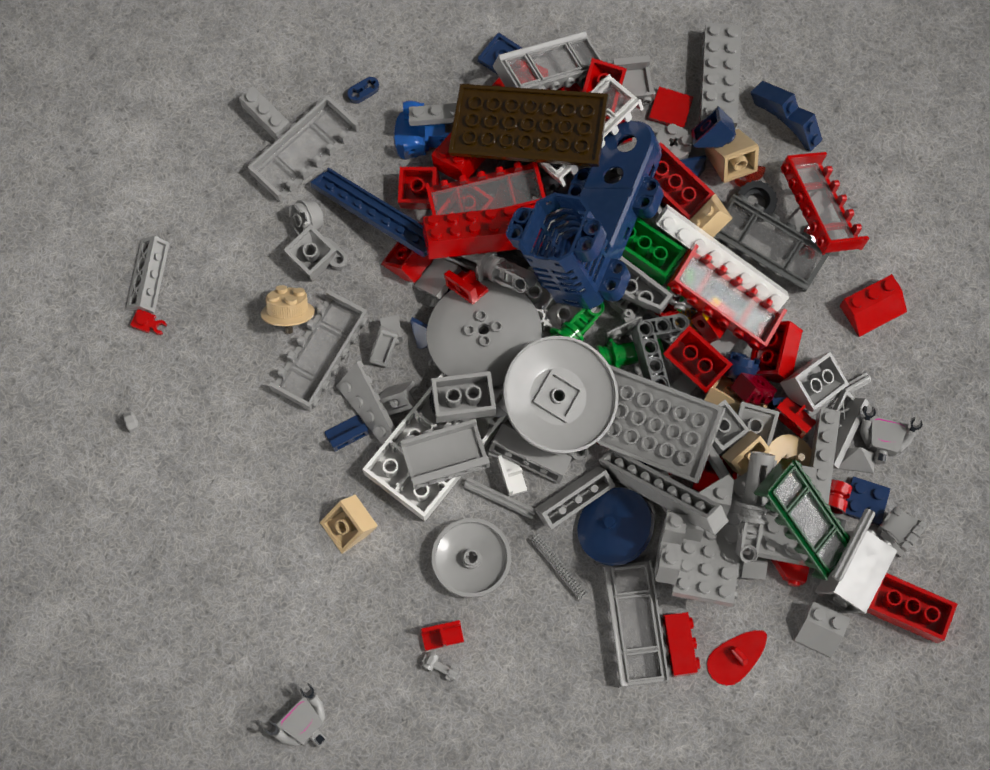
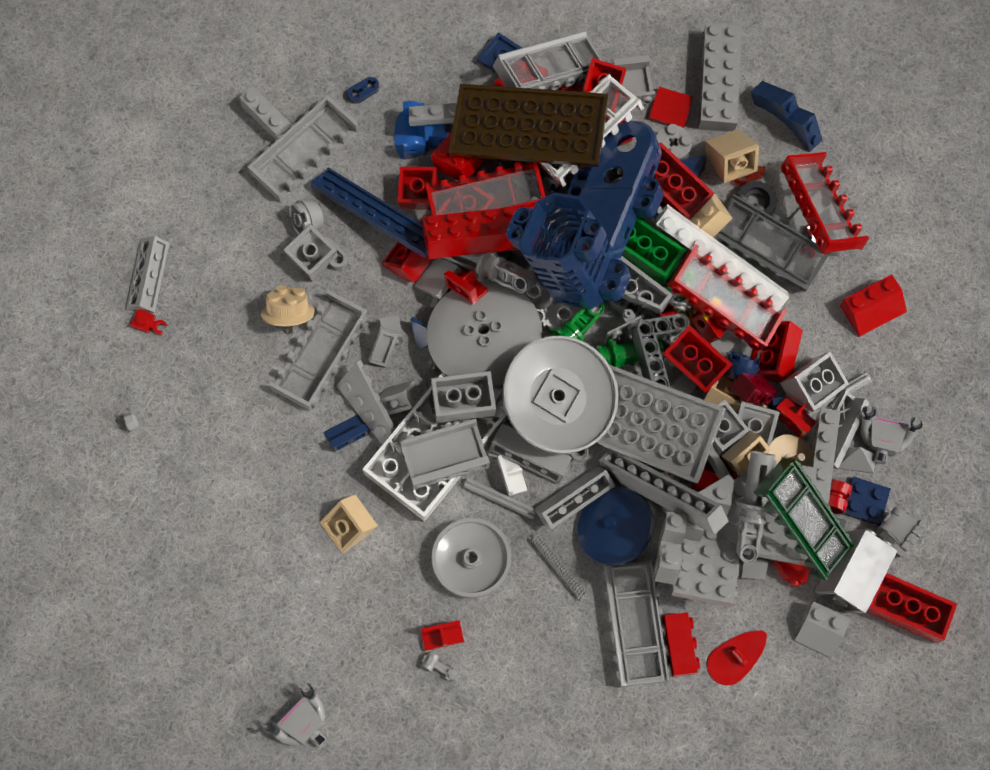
dark blue slope [691,106,736,148] -> none
light grey axle [831,509,875,581] -> none

